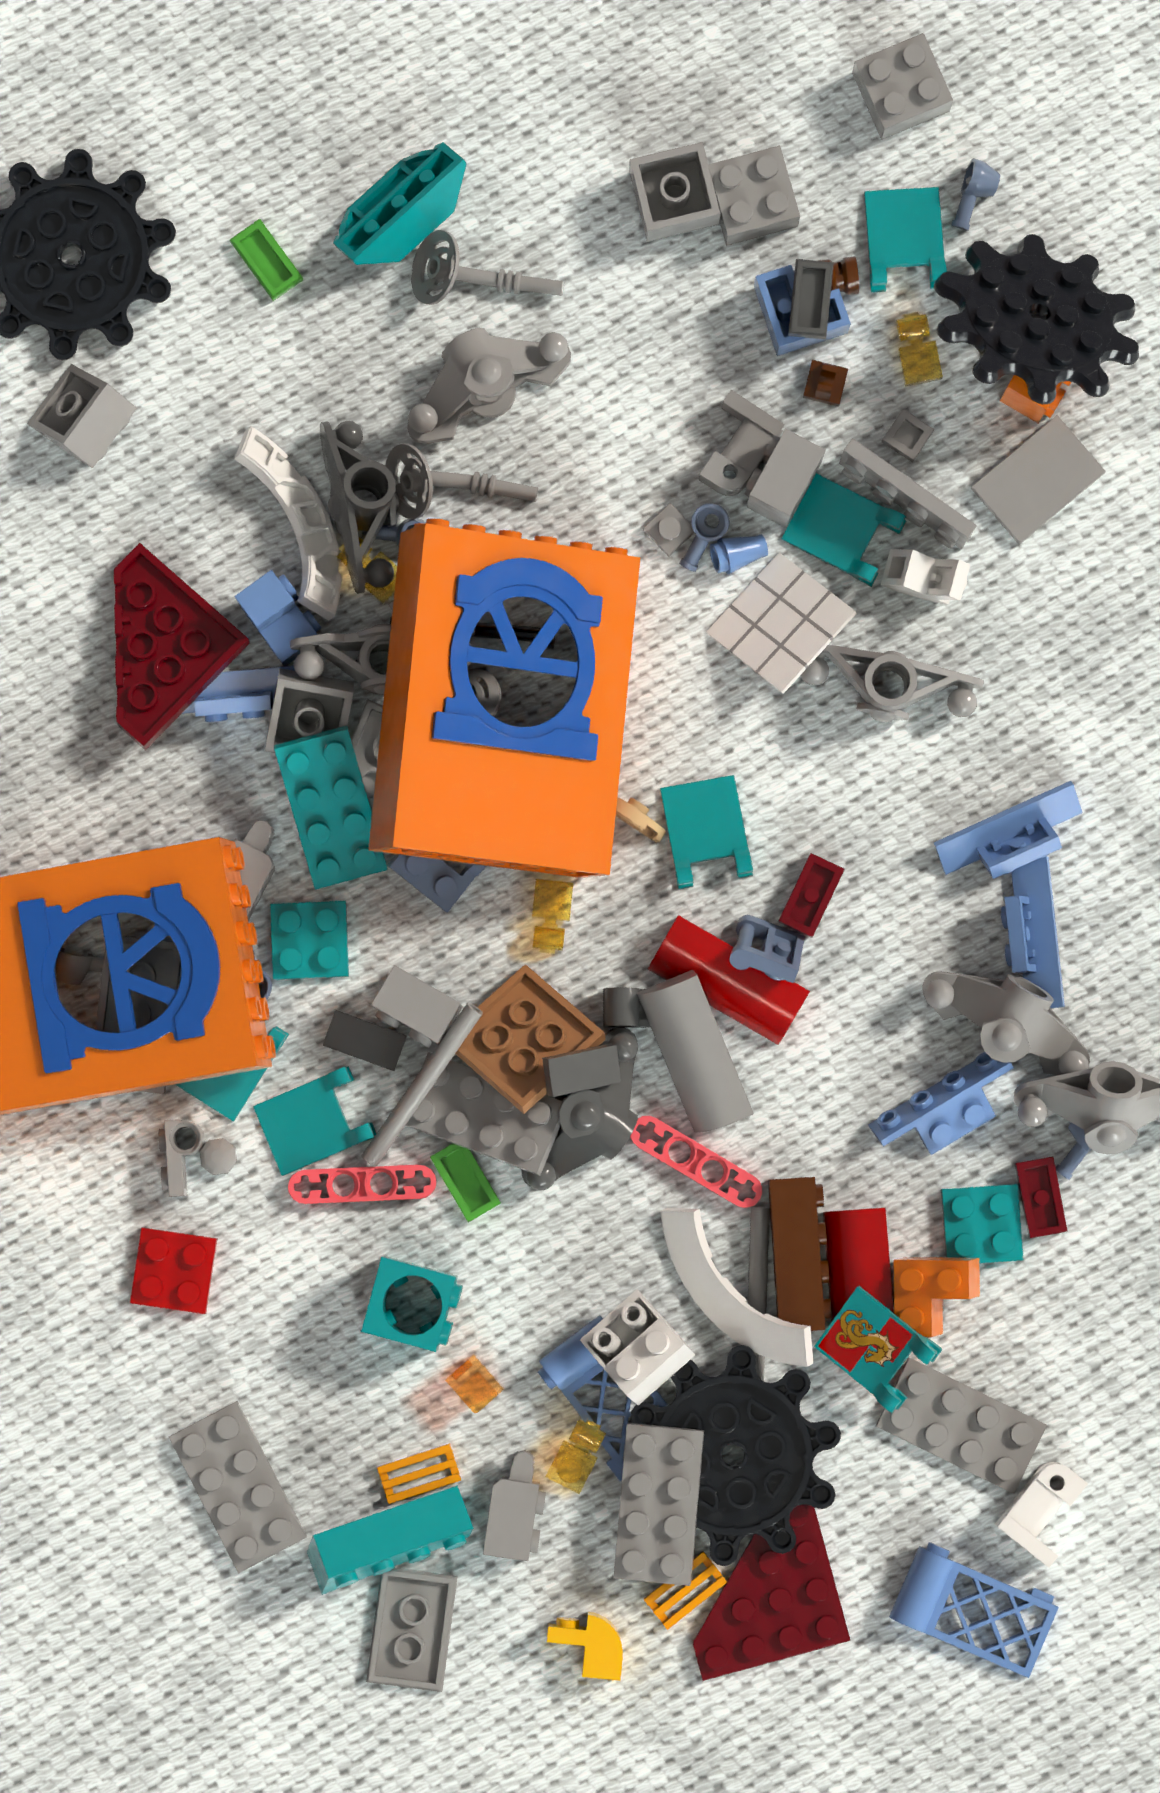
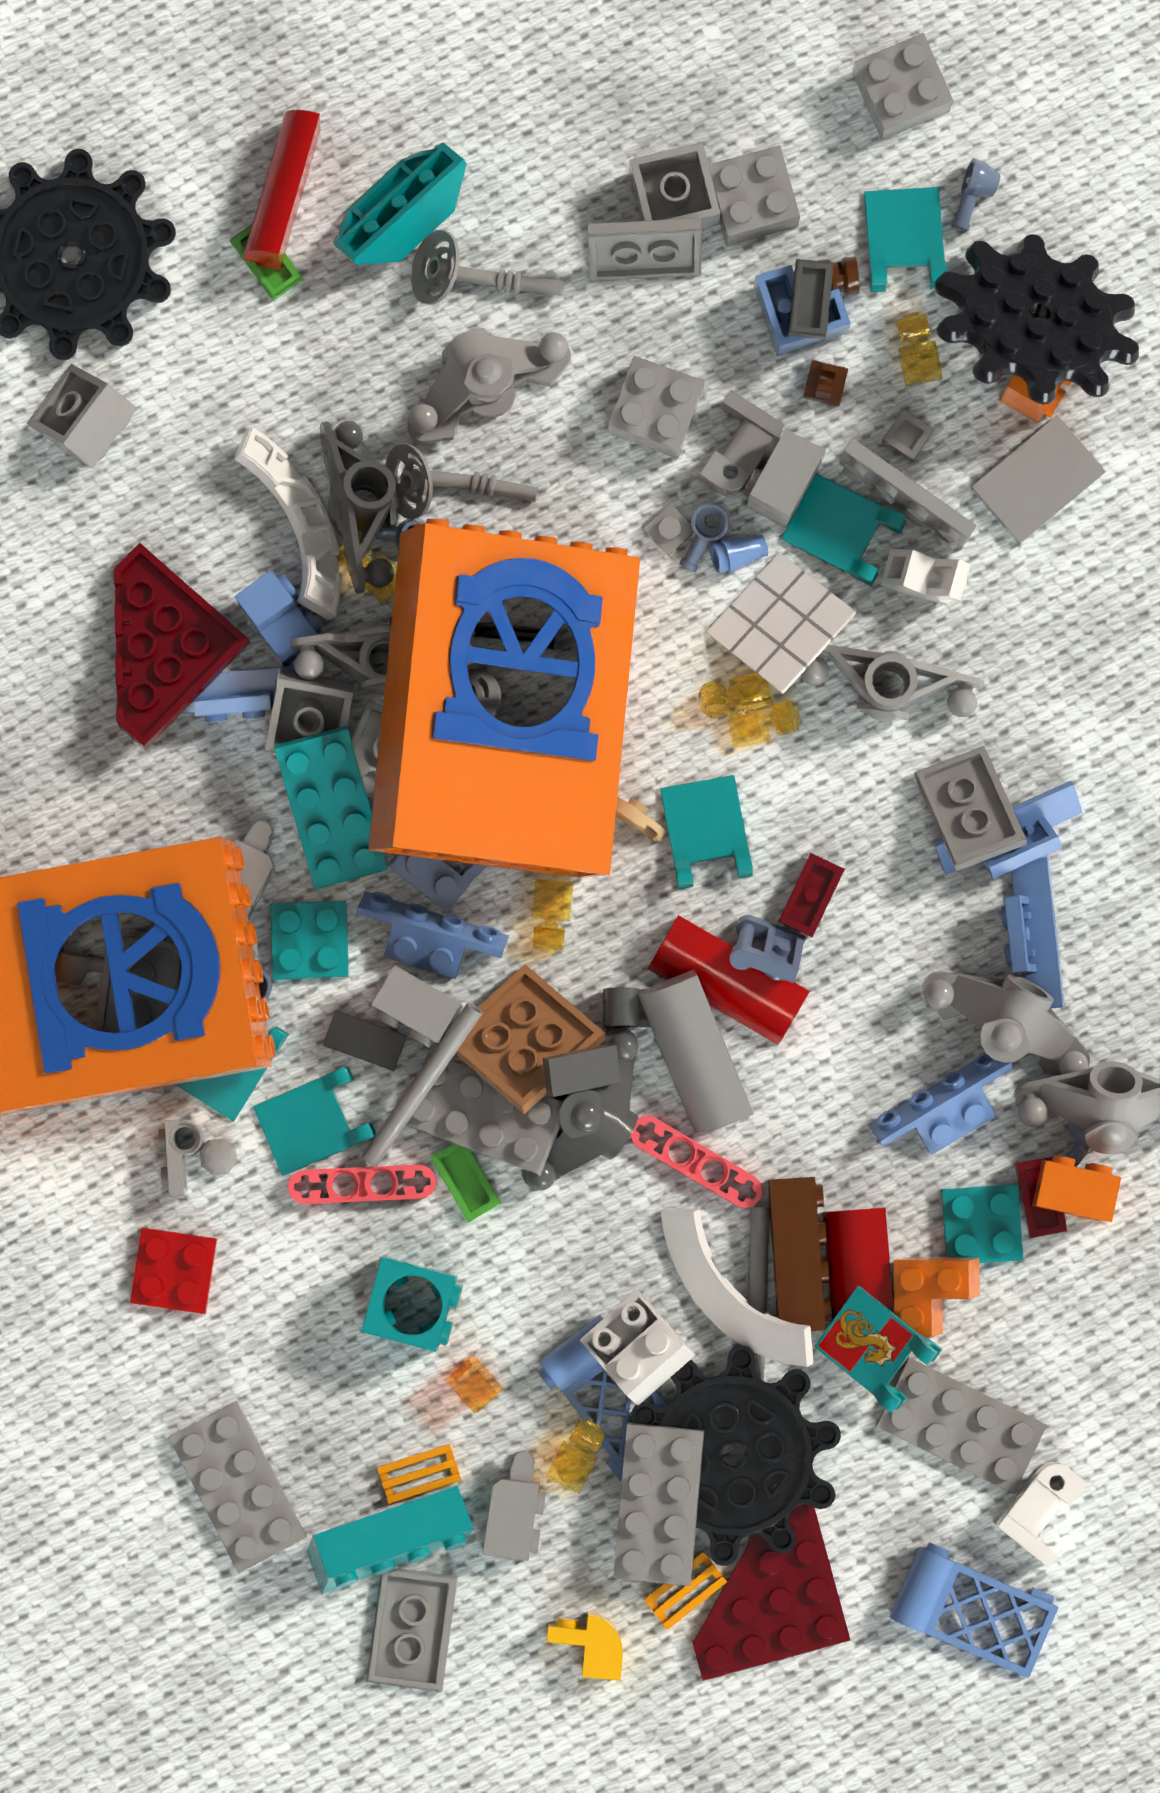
none -> red brick [243,110,321,271]
none -> medium blue bracket [356,891,509,979]
none -> light grey tile [587,218,702,281]
none -> light grey brick [608,356,705,459]
none -> clear yellow plate [698,672,774,719]
none -> clear yellow plate [726,700,801,749]
none -> light grey tile [914,746,1027,872]
none -> orange brick [1032,1155,1121,1222]

